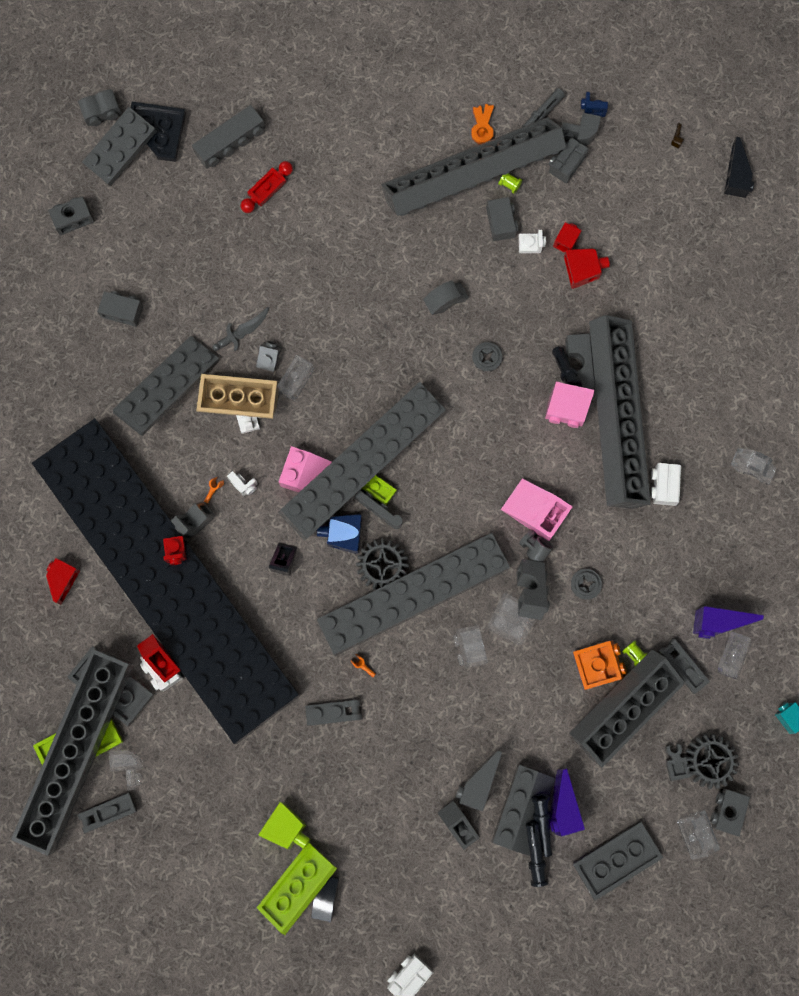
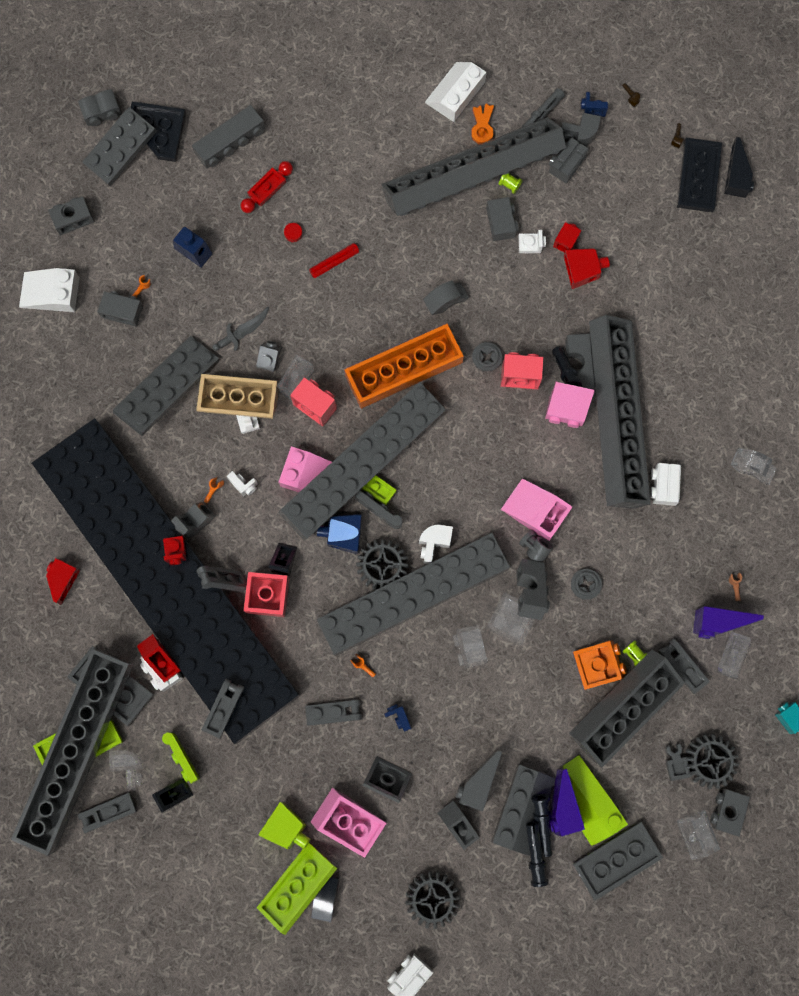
none -> white slope [19,268,80,312]
none -> orange hand [132,275,151,297]
none -> black slope [152,778,193,813]
none -> lime plate [162,732,200,783]
none -> dark blue torso [173,227,212,268]
none -> dark grey plate [197,566,247,592]
none -> dark grey plate [201,678,245,739]
none -> coral brick [244,572,289,617]
none -> red tile [284,223,302,242]
none -> coral brick [290,378,337,426]
none -> red axle [309,243,359,278]
none -> bright pink slope [311,788,387,858]
none -> orange brick [344,324,464,409]
none -> dark grey slope [362,756,412,803]
none -> dark blue bracket [384,704,411,732]
none -> dark grey gear [405,871,460,929]
none -> white brick [419,525,453,564]
none -> white slope [425,62,486,122]
none -> coral brick [501,352,543,389]
none -> lime wedge [563,755,628,846]
none -> dark brown hand [622,83,640,107]
none -> black plate [677,137,722,213]
none -> nougat hand [729,573,742,601]

